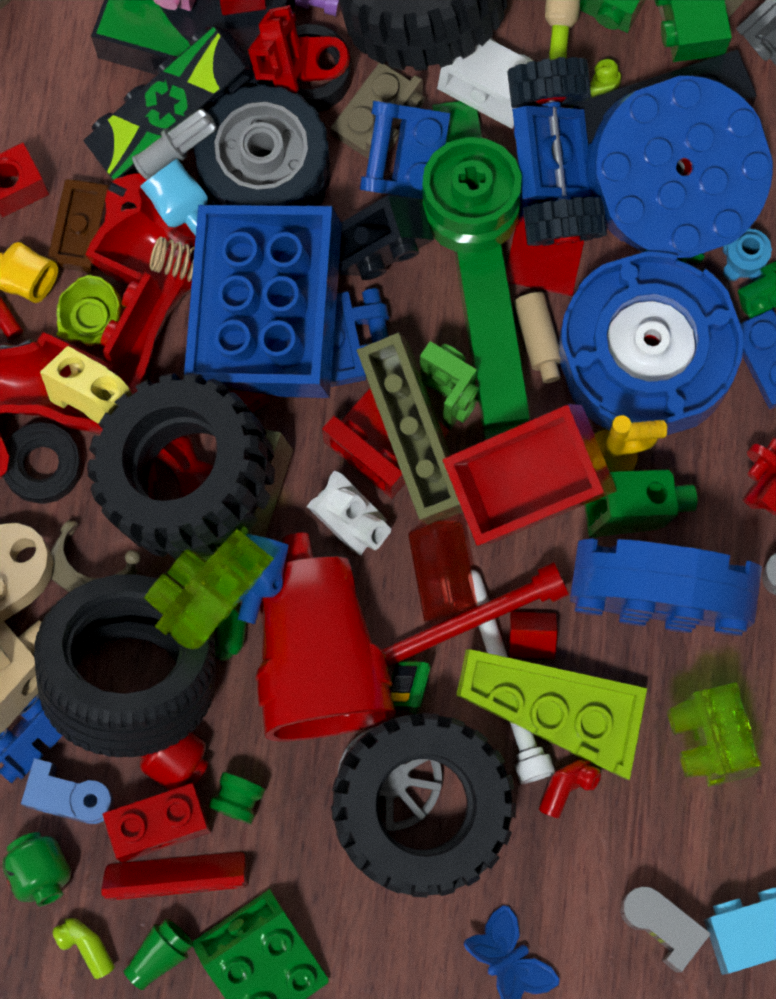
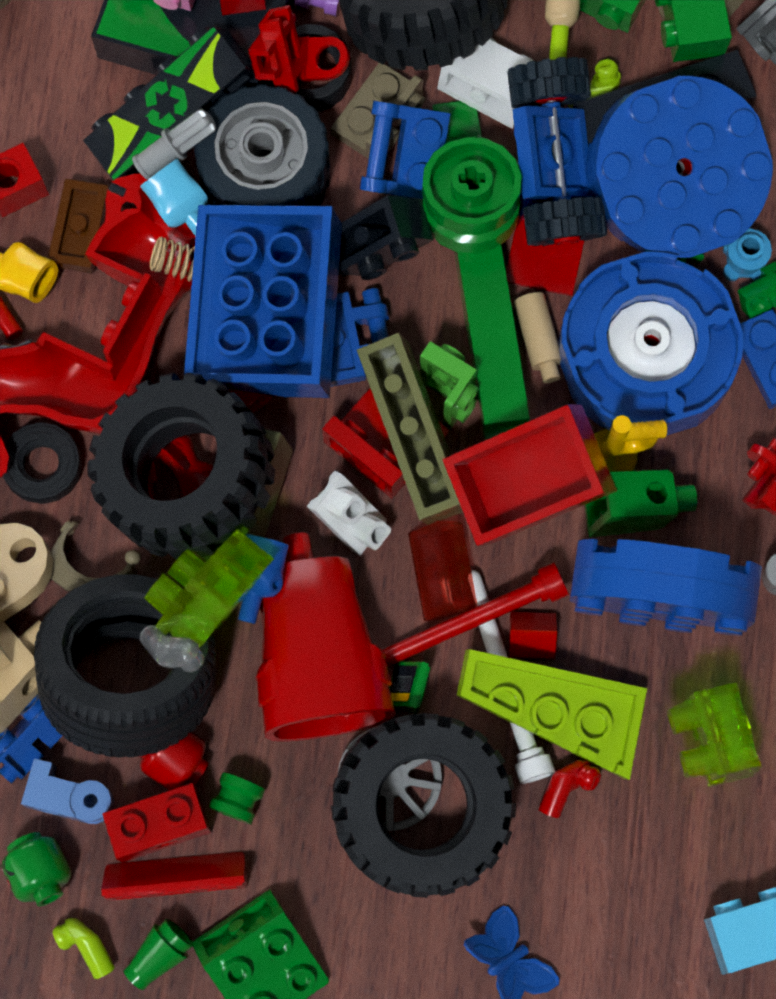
light yellow leg [40,346,132,424] -> none
lime hair [56,275,124,346] -> none
green arm [204,590,247,661] -> none
light grey leg [620,887,711,973] -> none
none -> clear arm [139,625,204,673]

